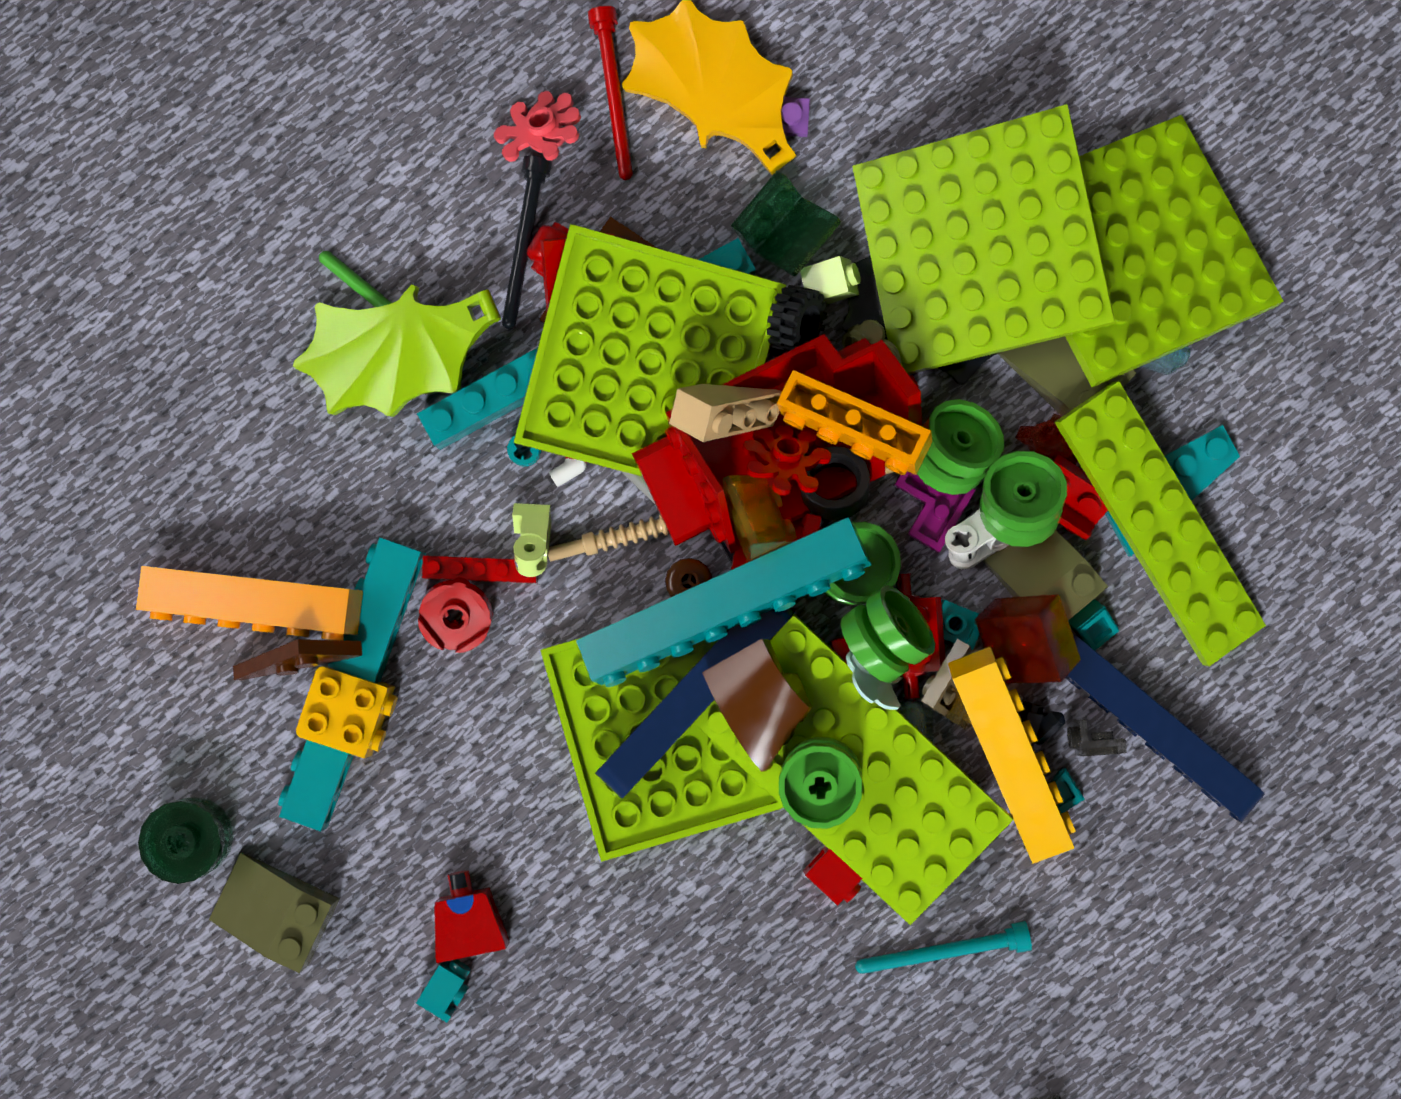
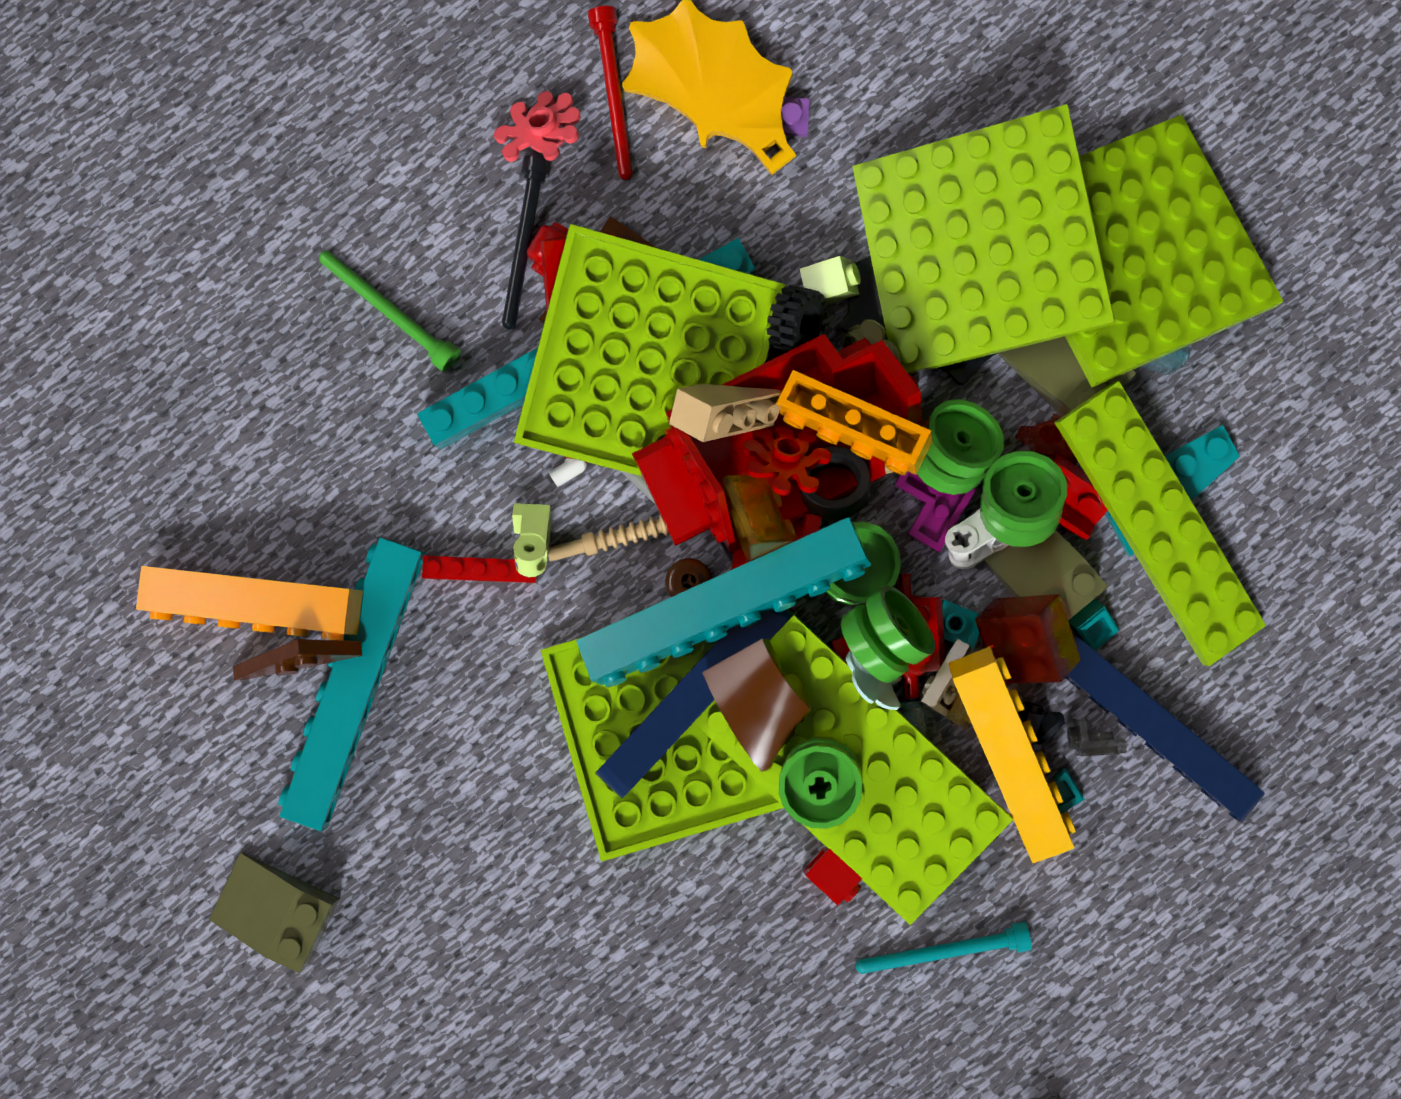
clear green wheel [138,796,234,884] -> none
lime animal [293,284,501,417] -> none
yellow bracket [296,666,398,759] -> none
teal brick [416,959,471,1023] -> none
red plate [418,578,493,653] -> none
red torso [434,870,510,963] -> none
teal bush [507,436,541,467] -> none
clear green bracket [731,171,841,276] -> none

